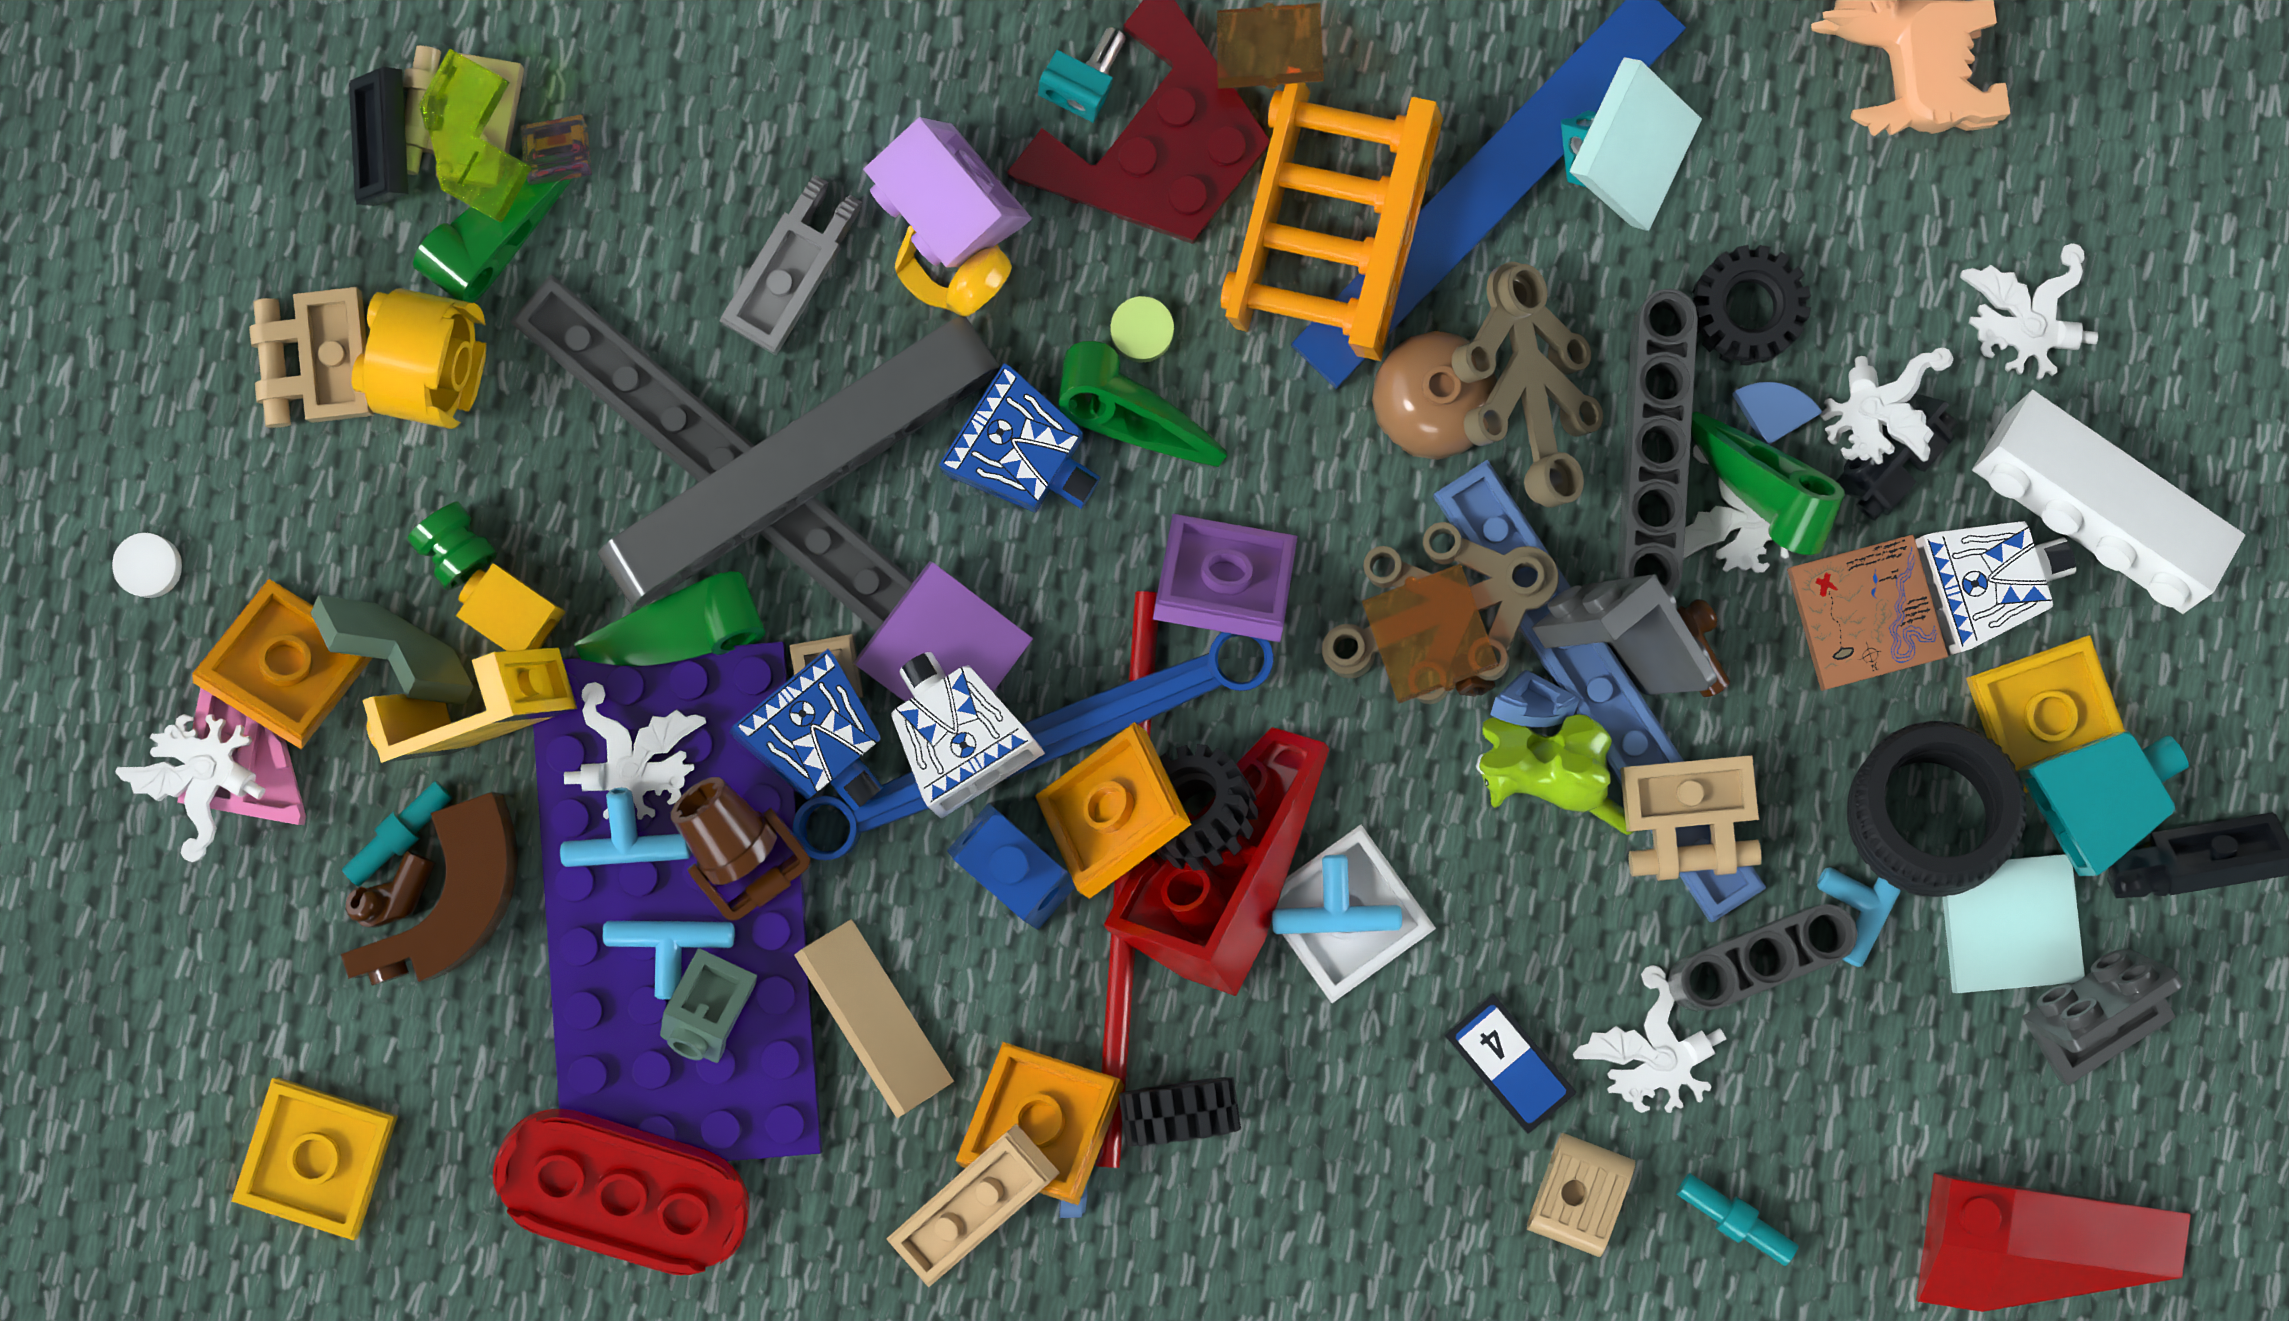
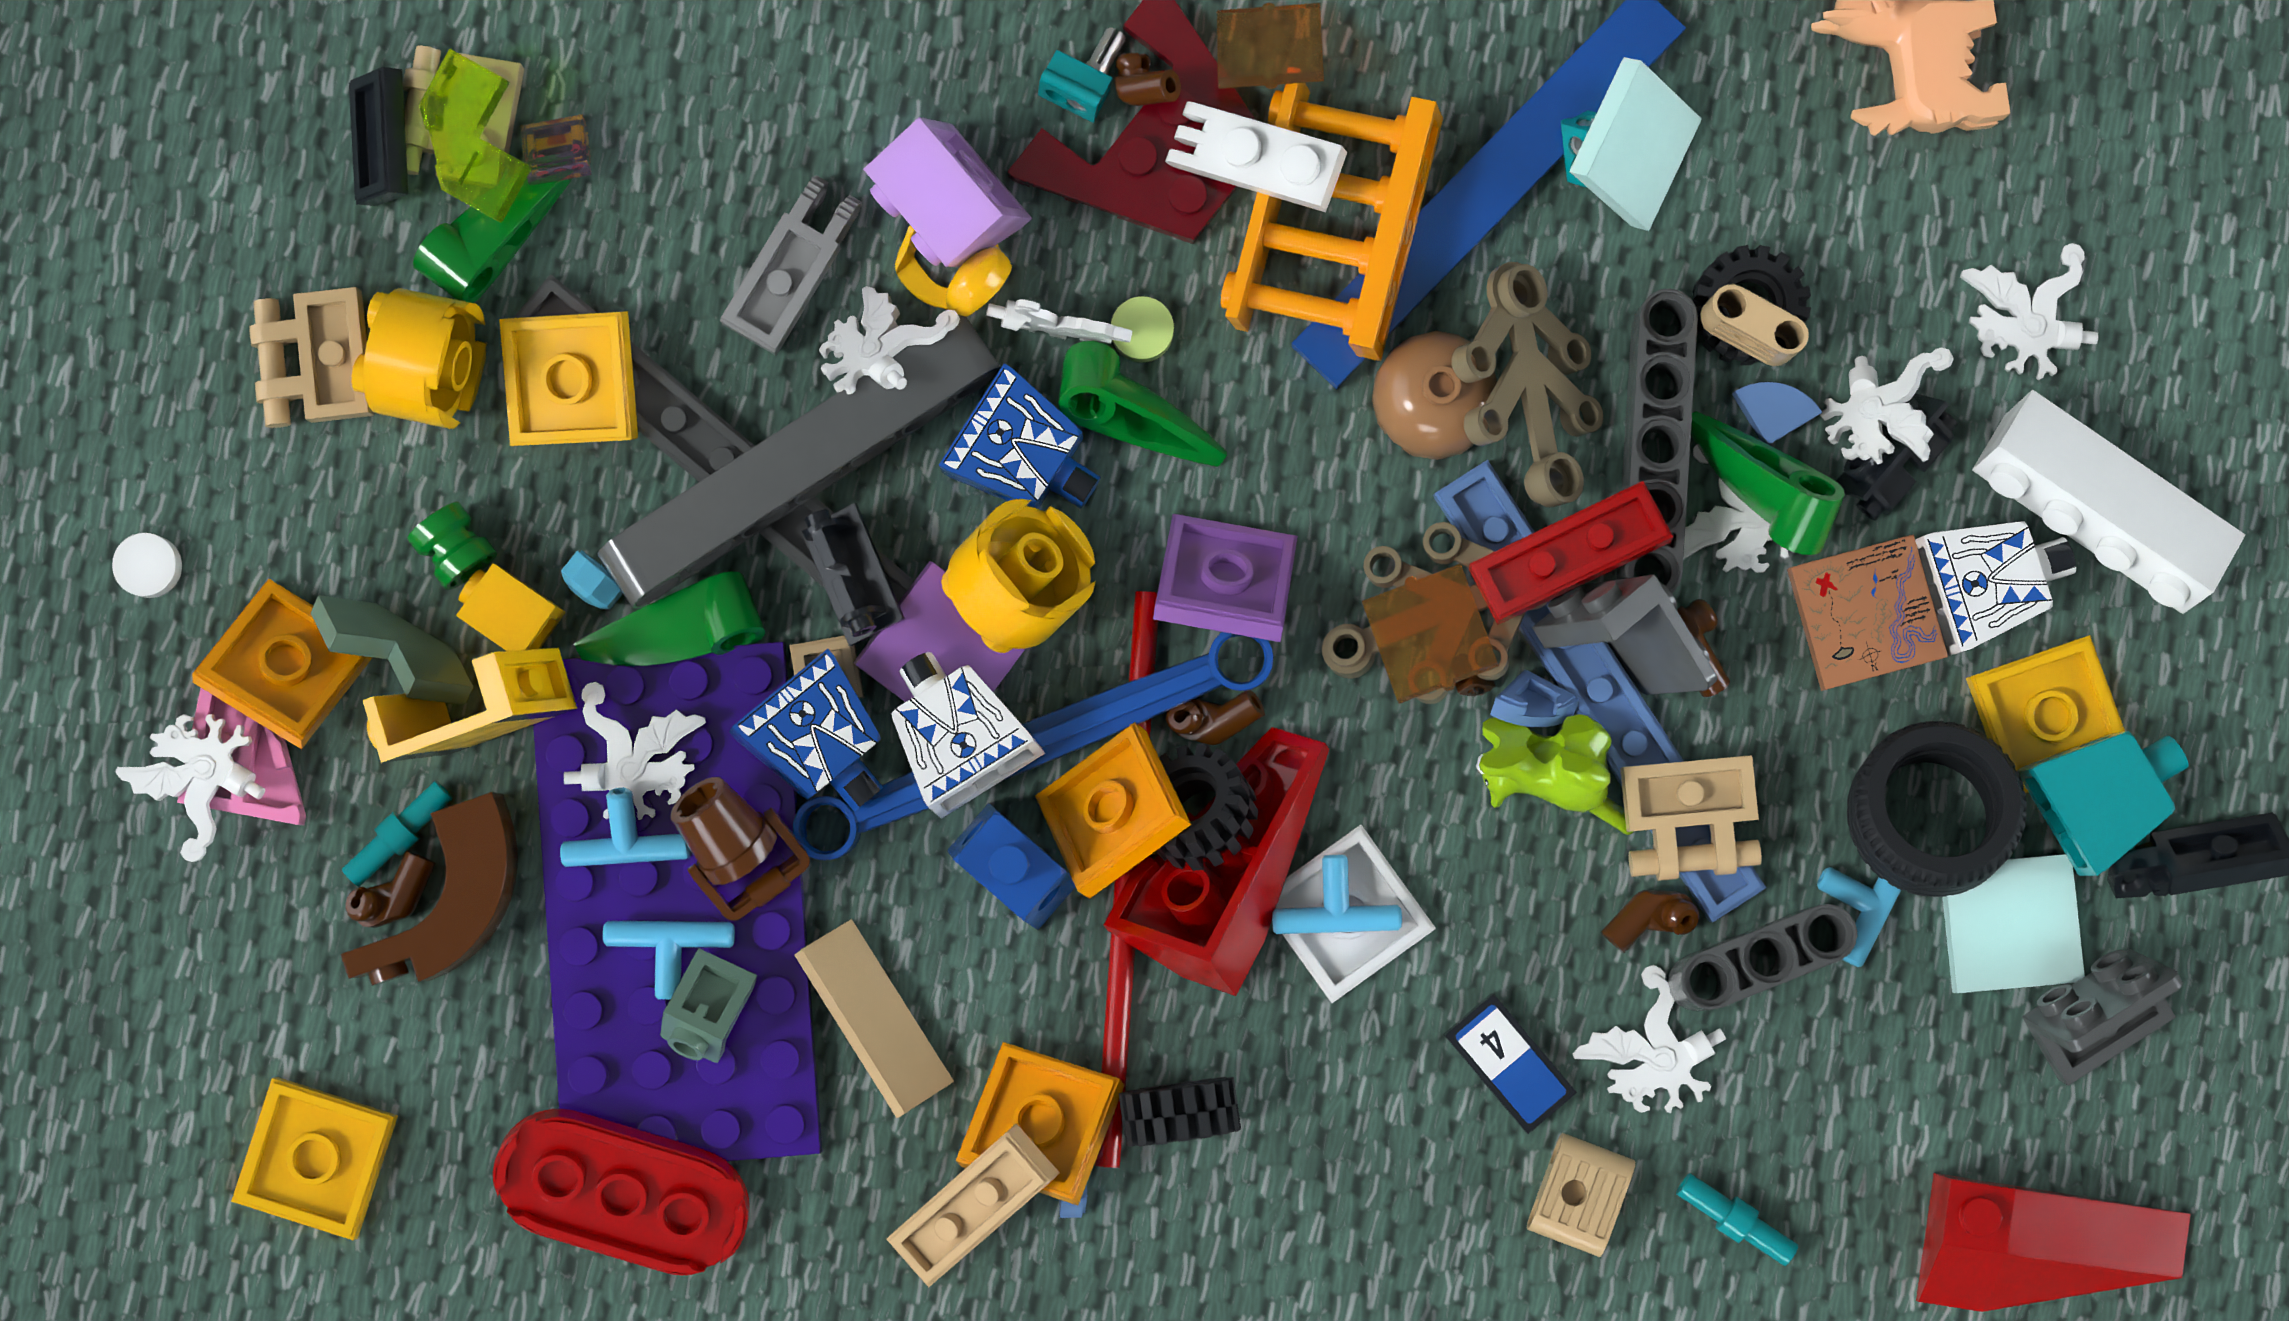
none -> yellow tile [499,311,638,446]
none -> medium azure tile [561,550,623,609]
none -> black hinge [802,503,905,646]
none -> white piece [819,286,960,394]
none -> yellow brick [941,499,1095,653]
none -> white piece [986,299,1133,344]
none -> reddish brown arm [1114,53,1181,106]
none -> white hinge [1165,101,1347,212]
none -> reddish brown arm [1166,690,1265,745]
none -> red tile [1469,481,1673,625]
none -> reddish brown arm [1601,890,1700,954]
none -> tan piece [1700,284,1809,366]

